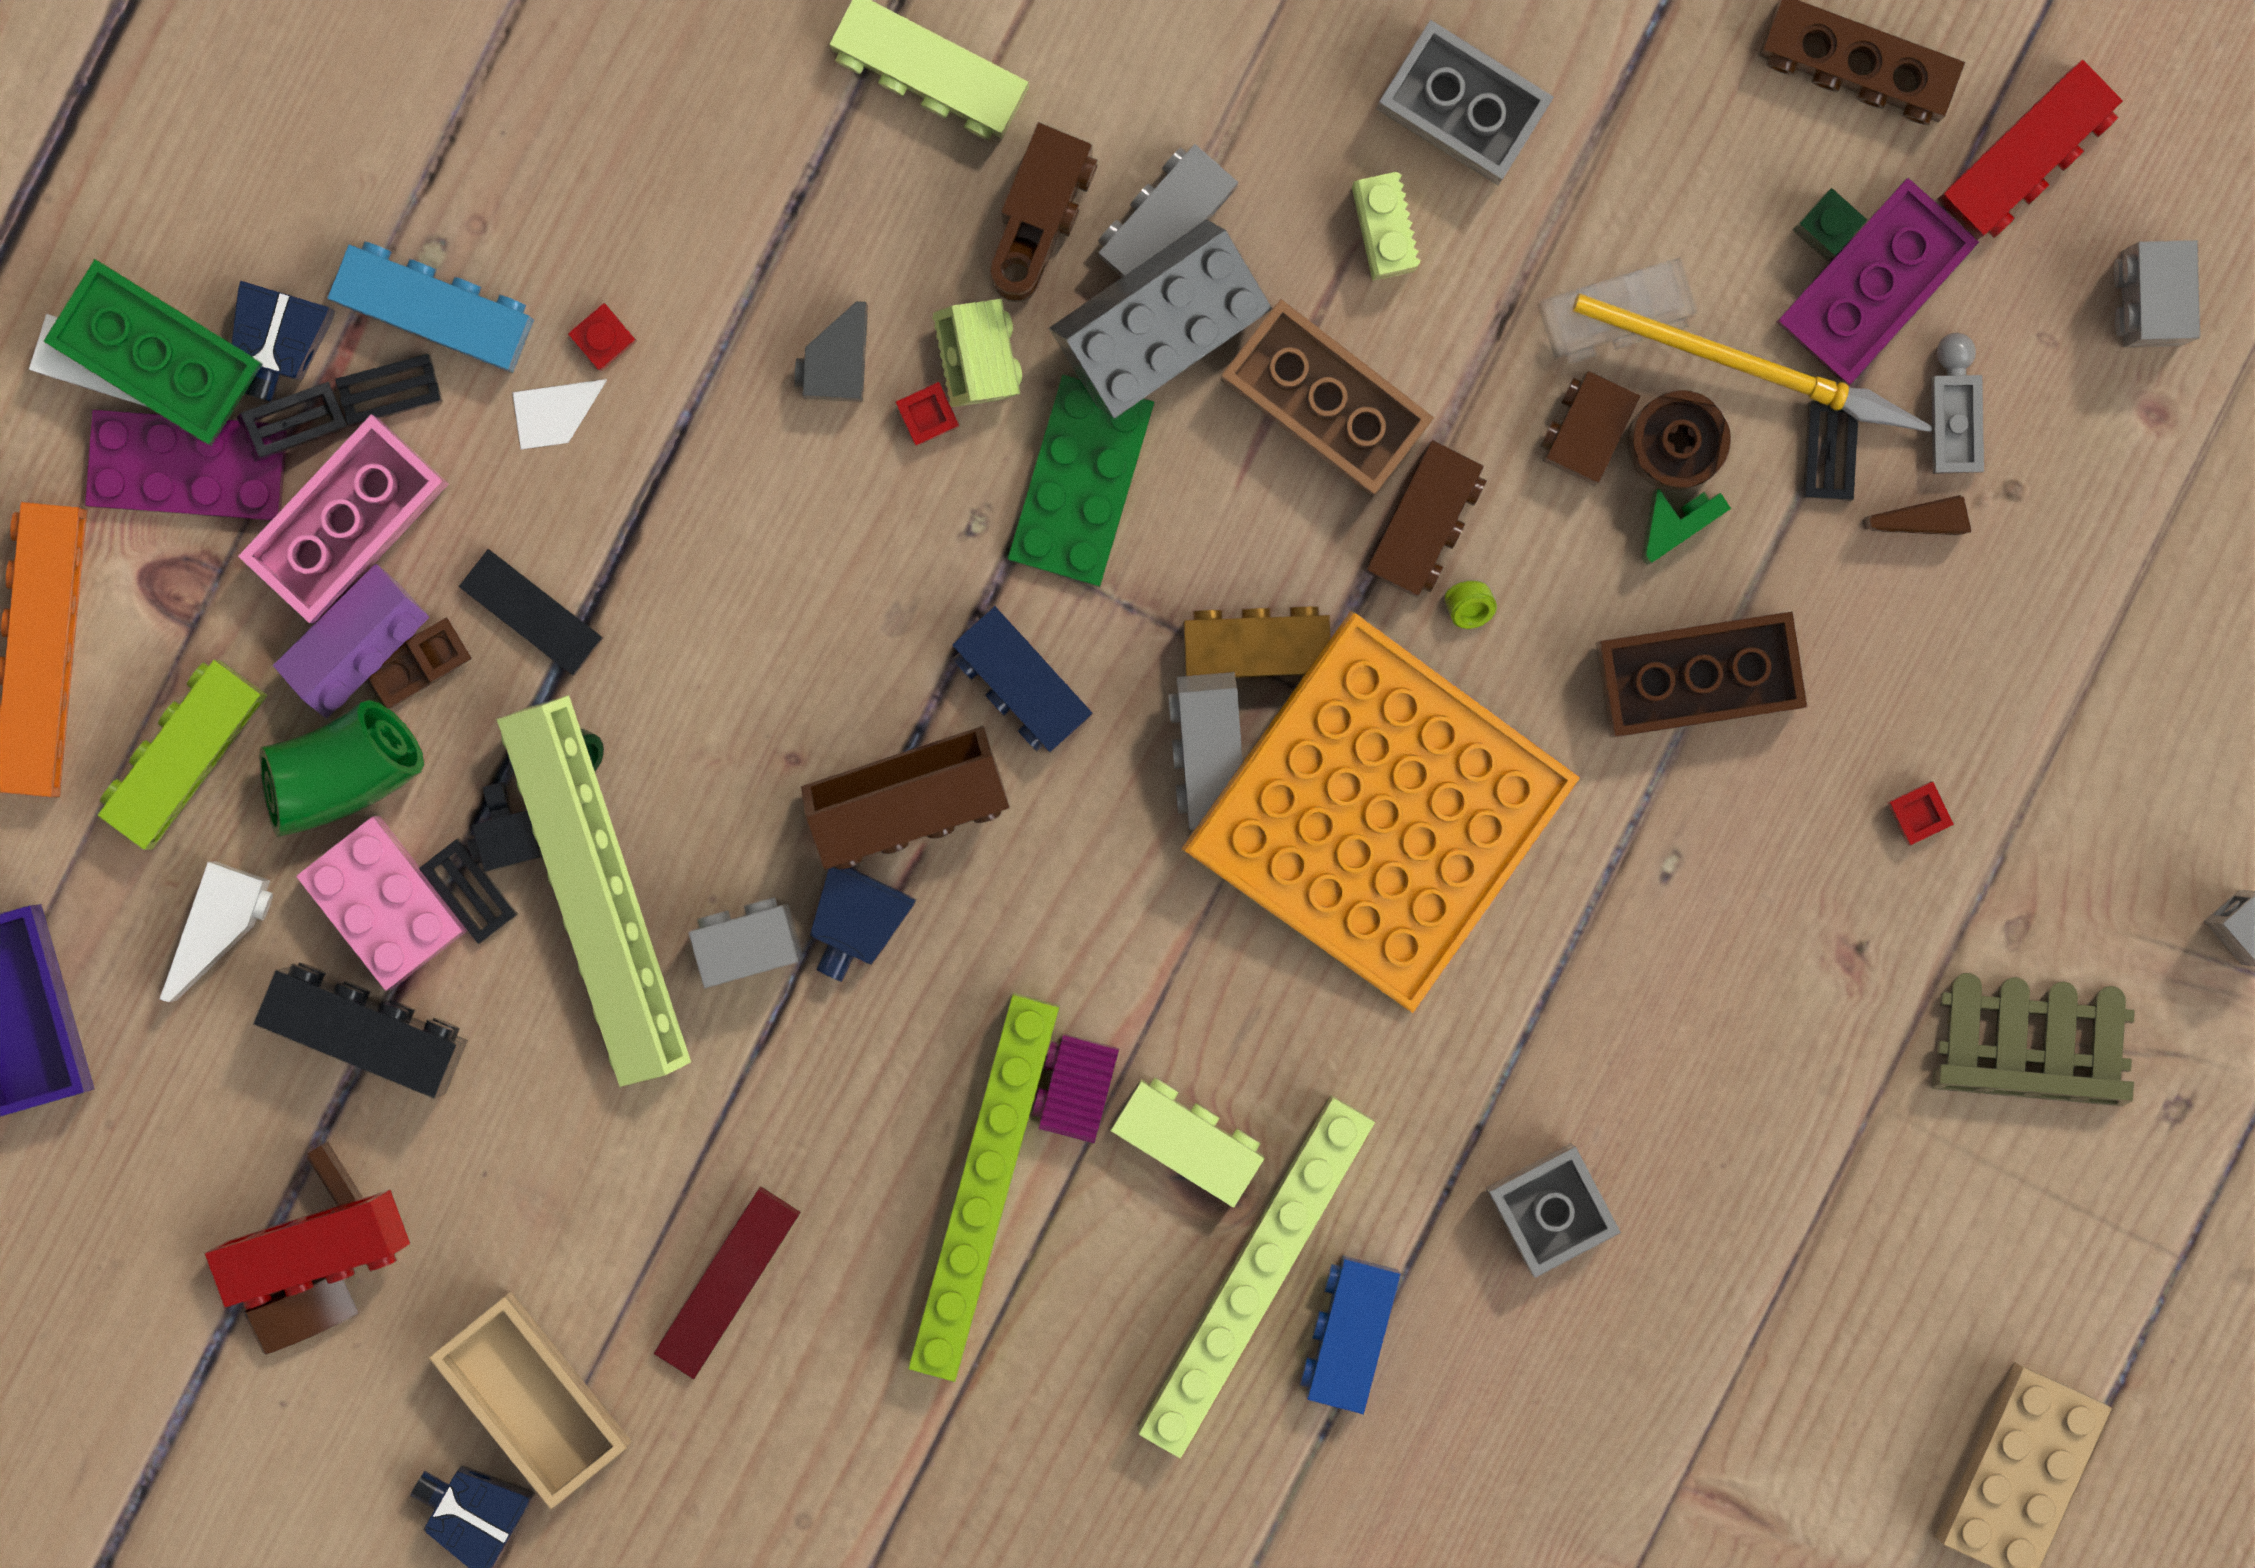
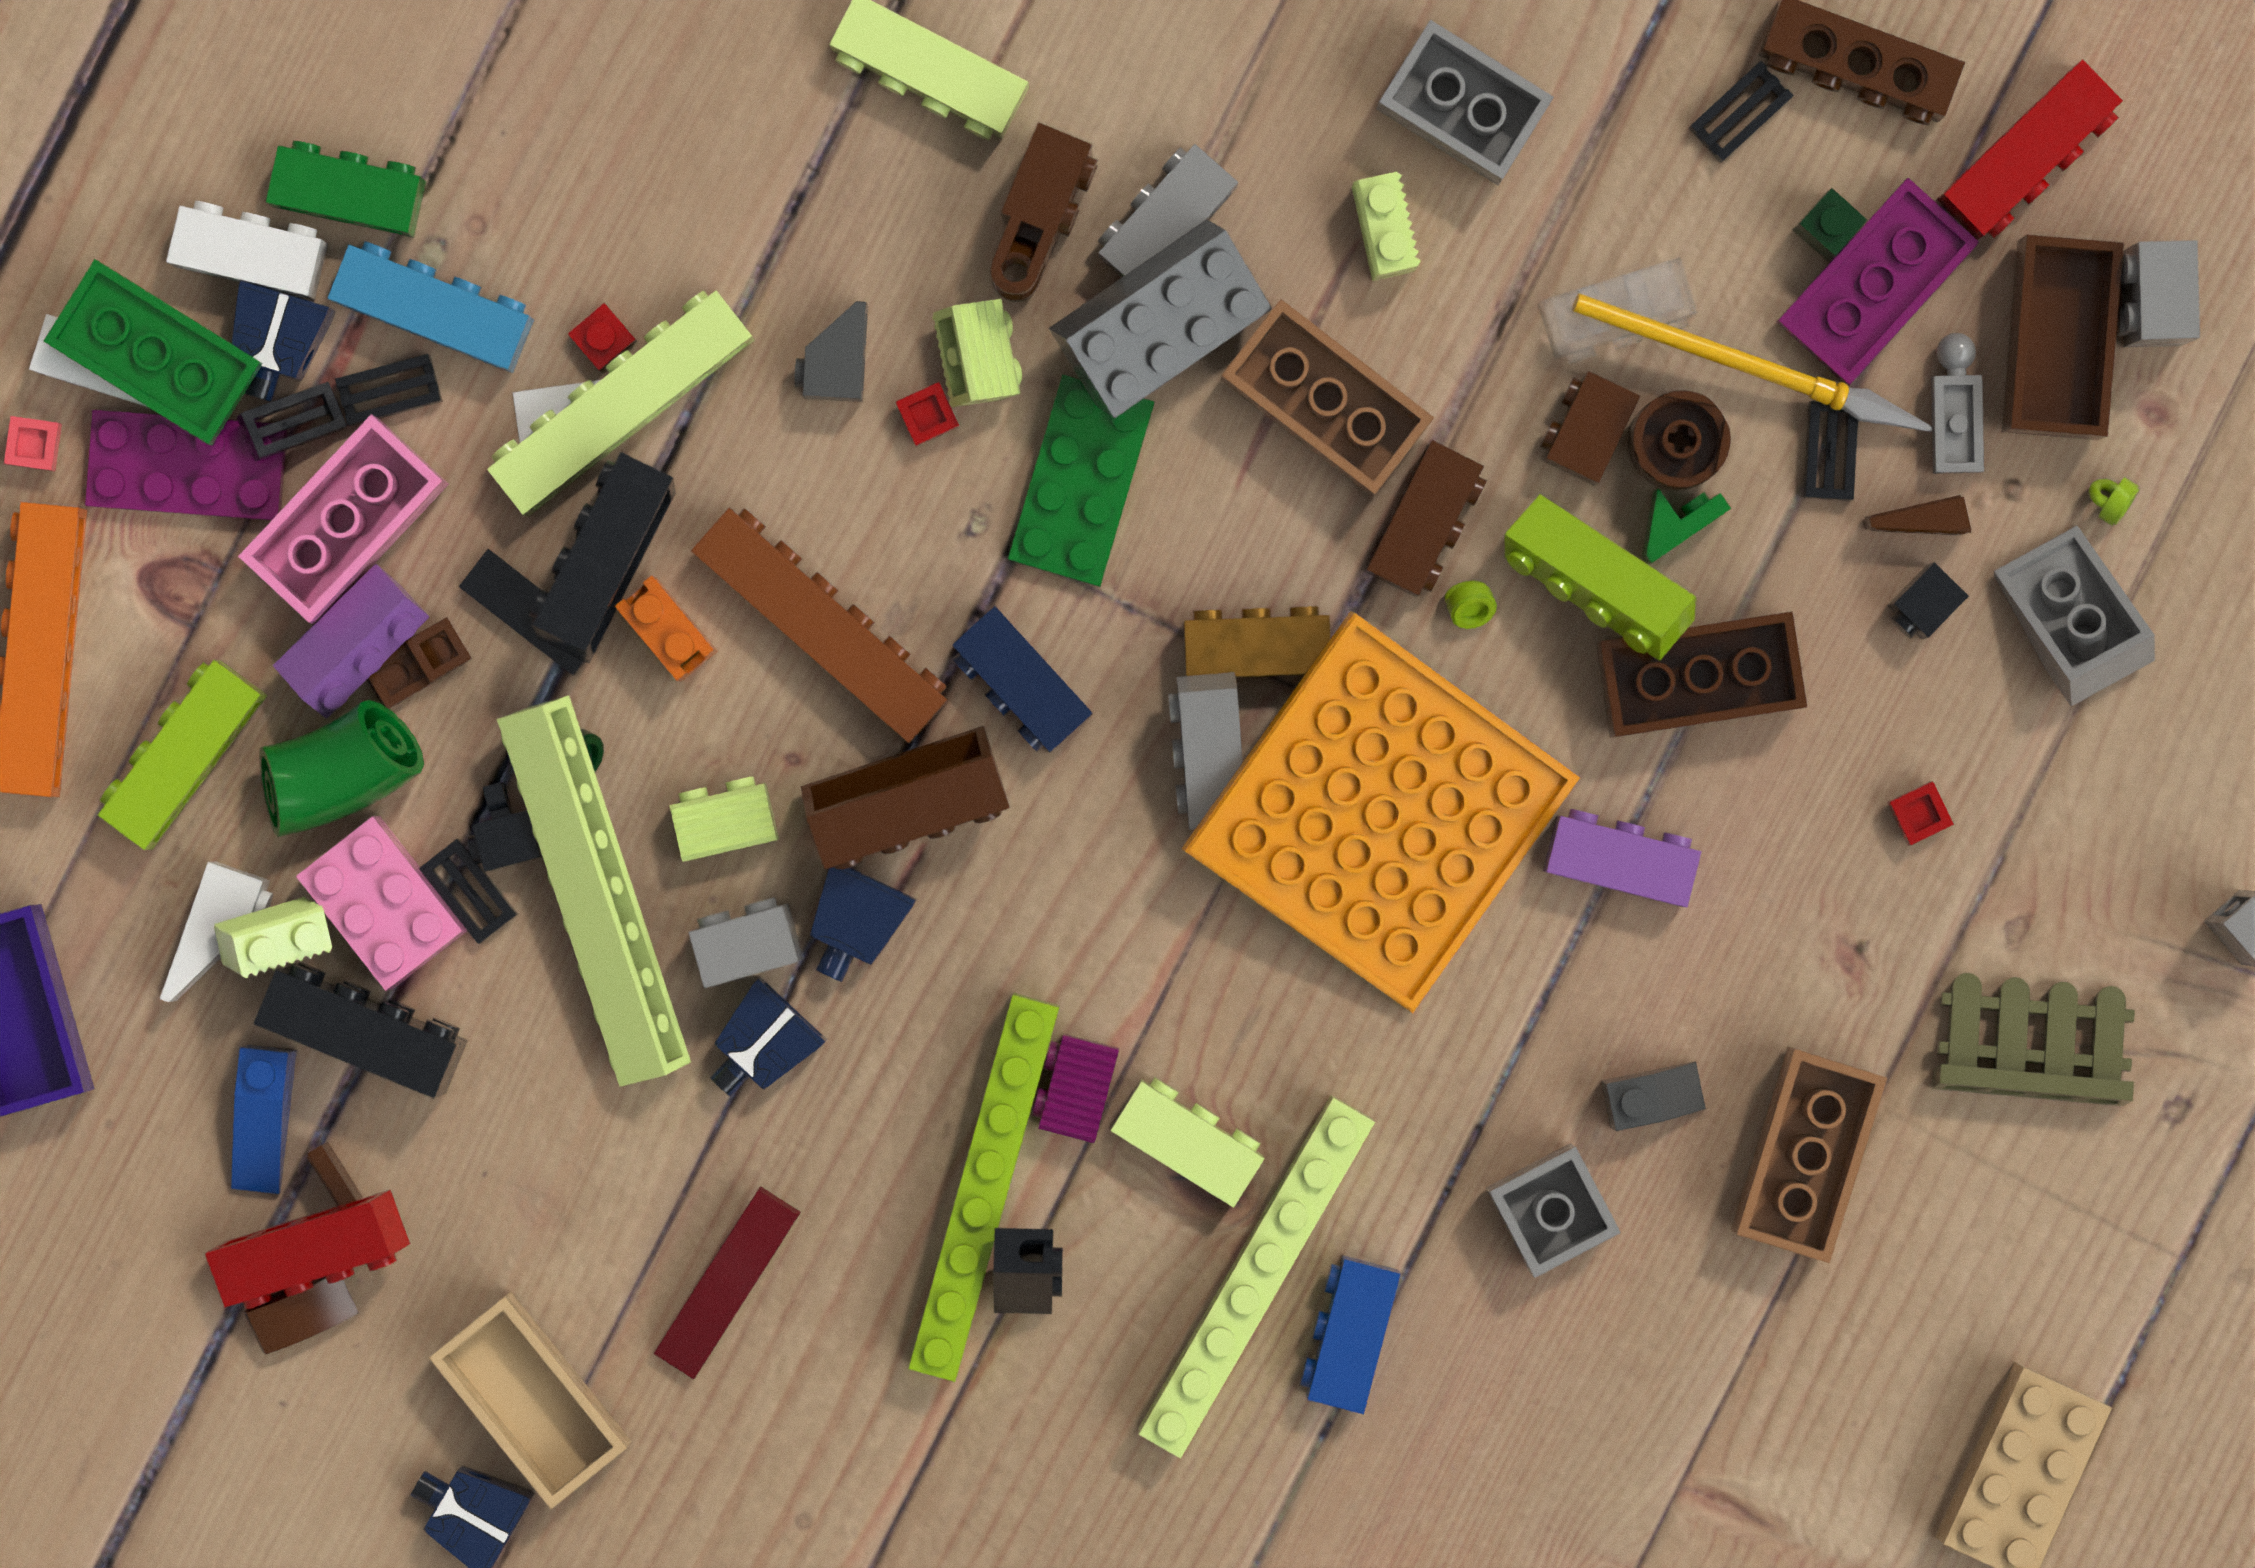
none -> coral plate [4,416,62,472]
none -> white brick [166,201,328,300]
none -> yellowish green brick [214,897,332,978]
none -> blue slope [231,1045,297,1194]
none -> green brick [266,140,426,238]
none -> yellowish green brick [487,290,755,517]
none -> black piece [529,452,676,664]
none -> orange brick [615,575,718,682]
none -> yellowish green brick [669,776,779,862]
none -> dark orange brick [691,508,949,744]
none -> dark blue torso [710,978,828,1097]
none -> black brick [993,1228,1063,1314]
none -> lime brick [1504,494,1696,661]
none -> medium lavender brick [1543,809,1702,908]
none -> dark grey slope [1601,1062,1706,1131]
none -> black tile [1689,61,1794,163]
none -> medium nougat brick [1730,1046,1887,1264]
none -> black brick [1887,562,1969,639]
none -> light grey slope [1994,526,2155,707]
none -> reddish brown piece [2002,235,2124,440]
none -> lime tile [2088,477,2140,526]

